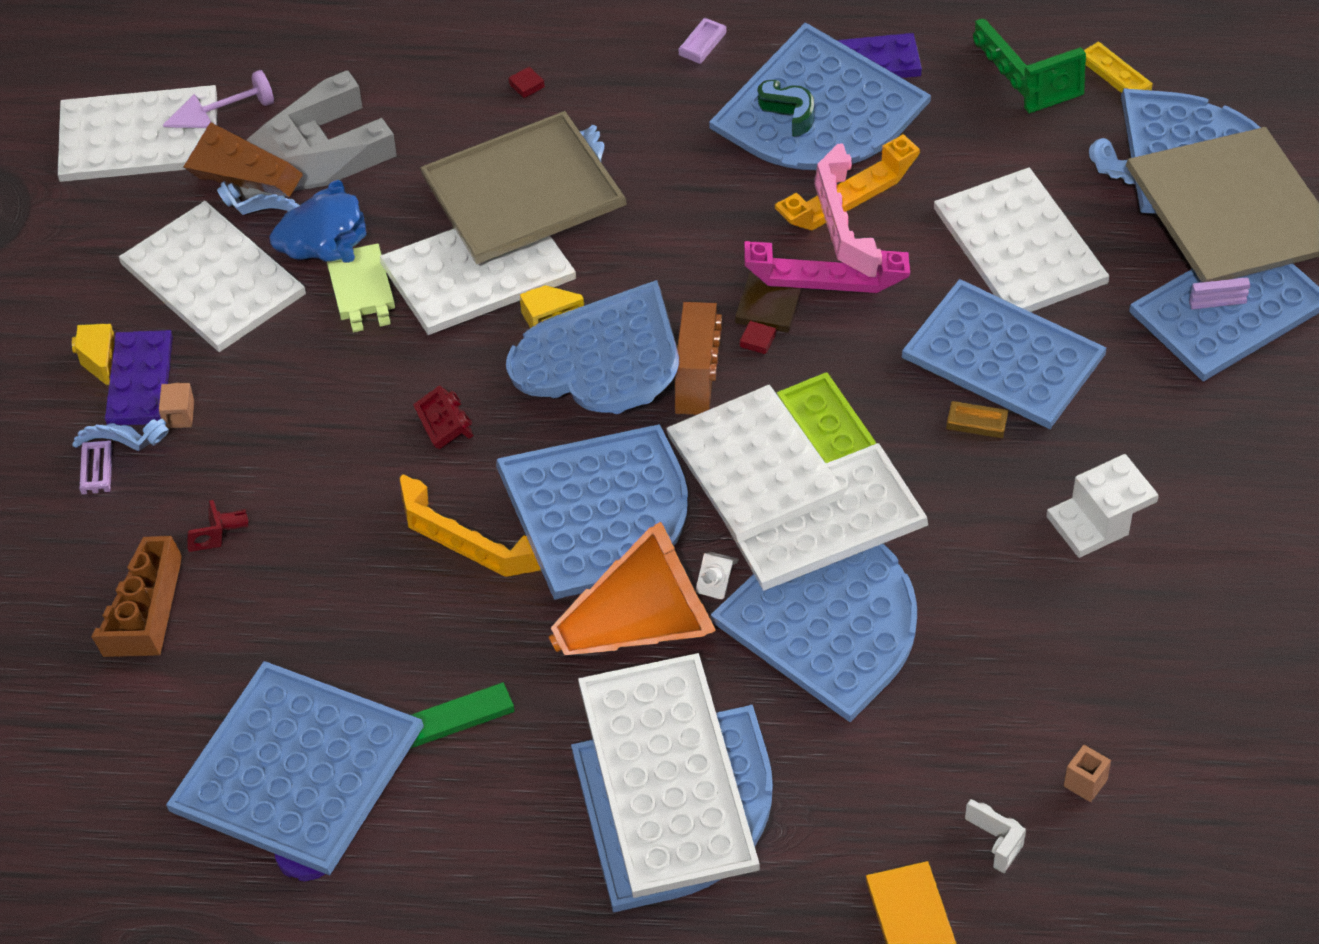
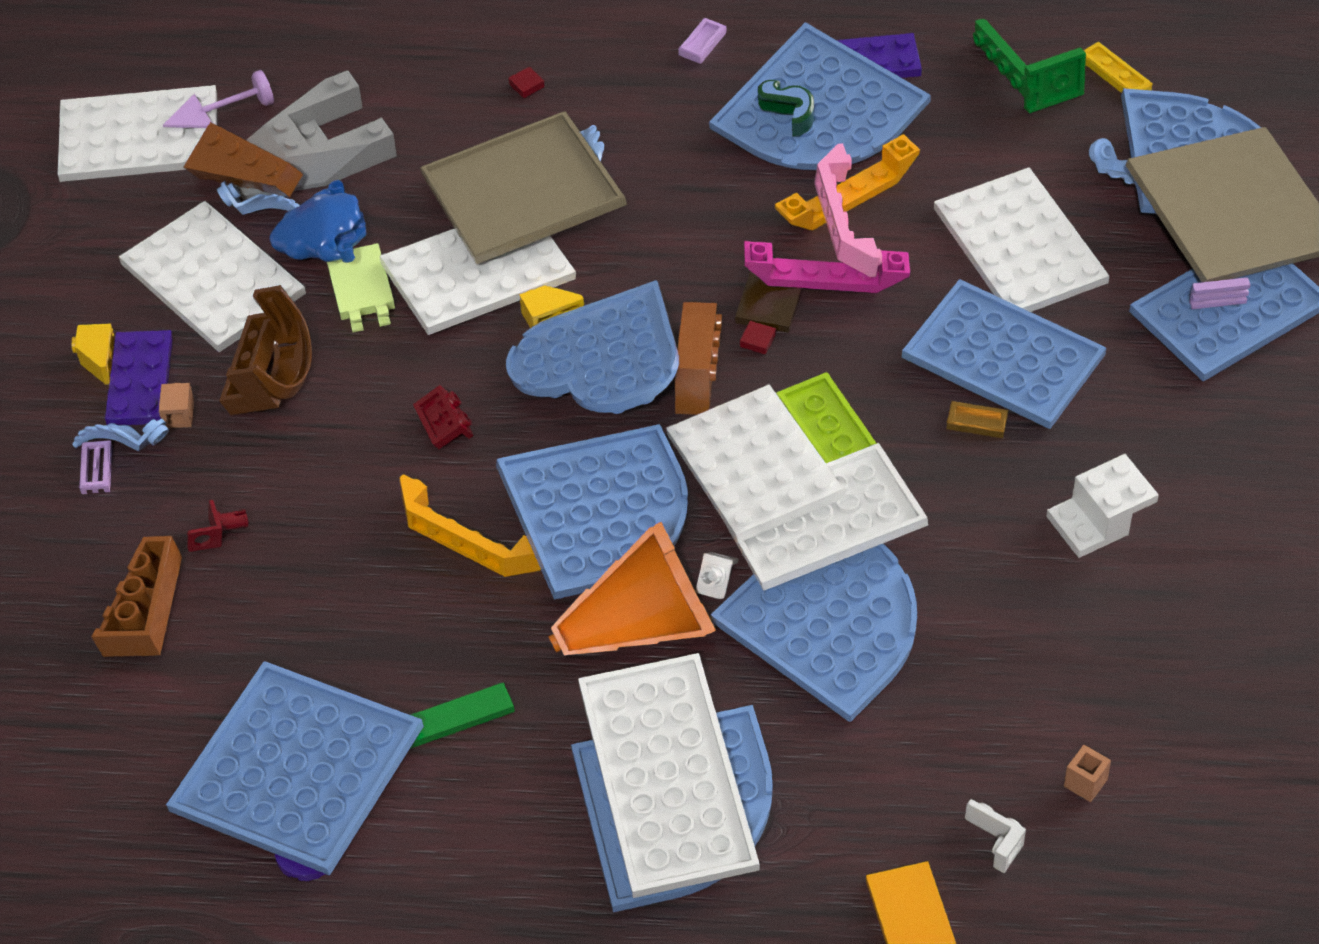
none -> reddish brown piece [219,285,312,415]

